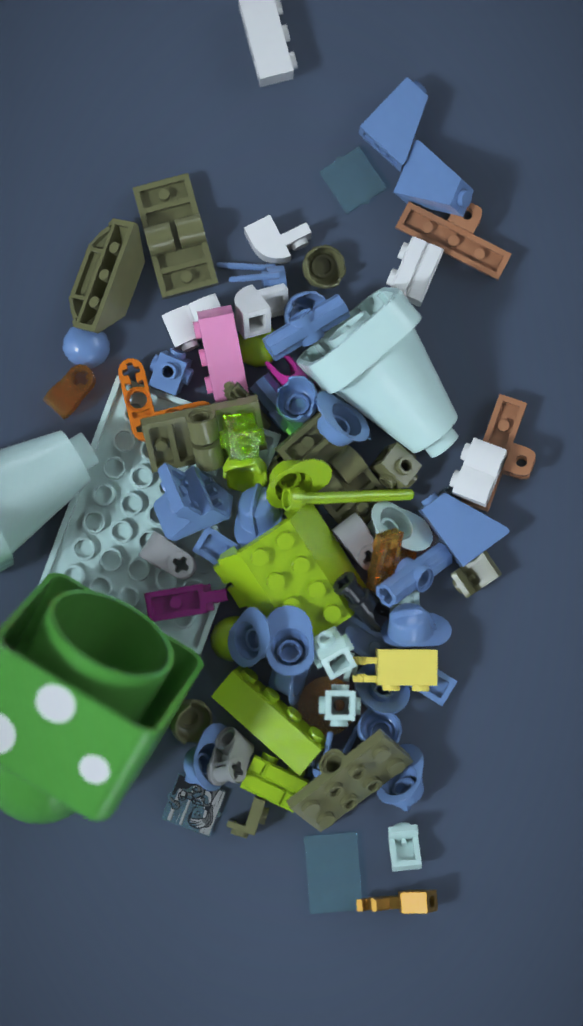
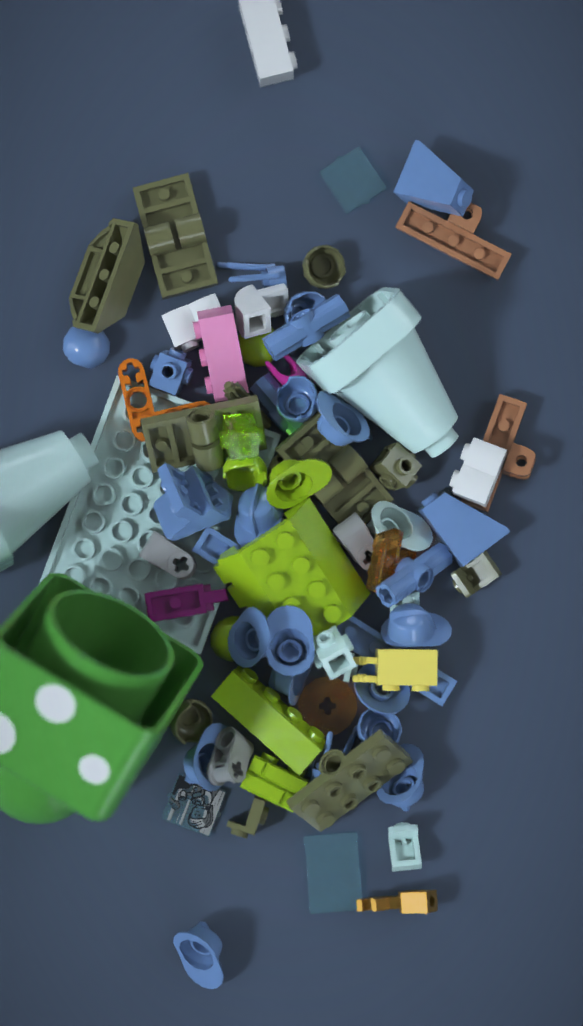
clear orange piece [43,364,96,420] -> none
white brick [244,215,312,264] -> none
lime piece [281,487,414,511] -> none
light aqua brick [319,684,361,727] -> none
black piece [333,572,390,632] -> none
medium blue slope [359,77,428,172] -> none
white brick [386,236,444,307] -> none
none -> medium blue piece [173,921,224,989]

